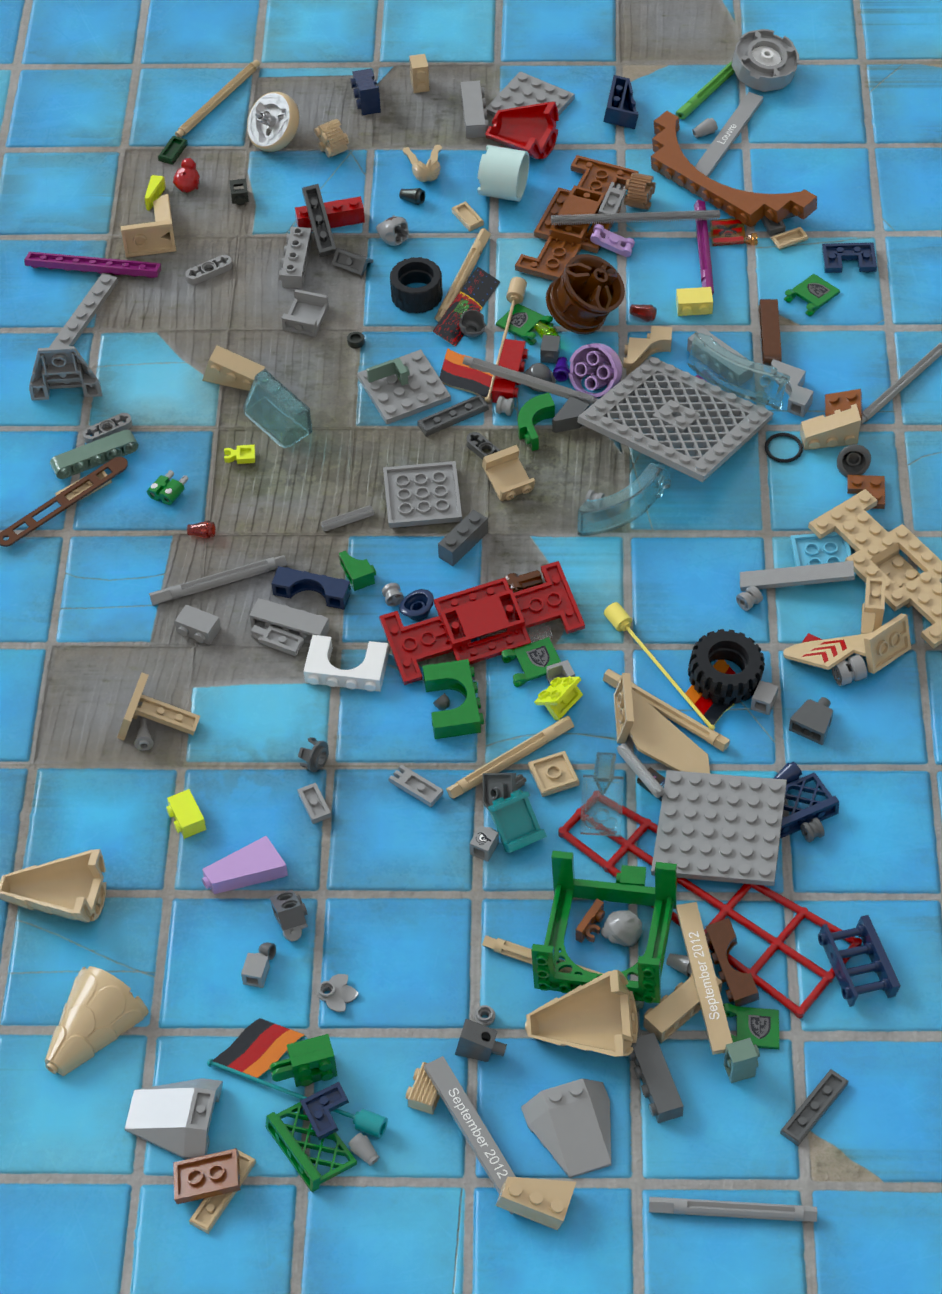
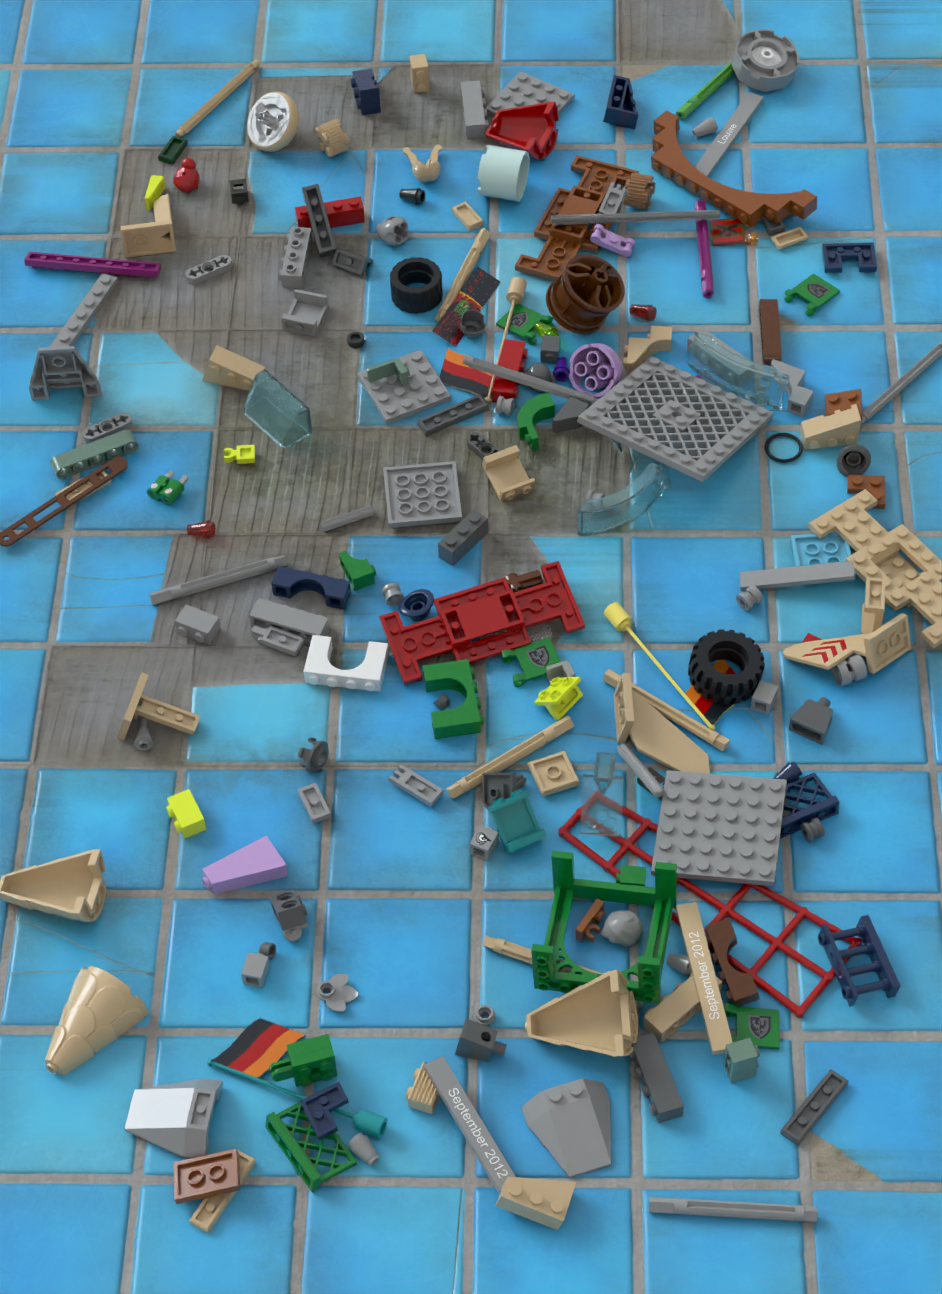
light yellow brick [676,287,713,316] -> none

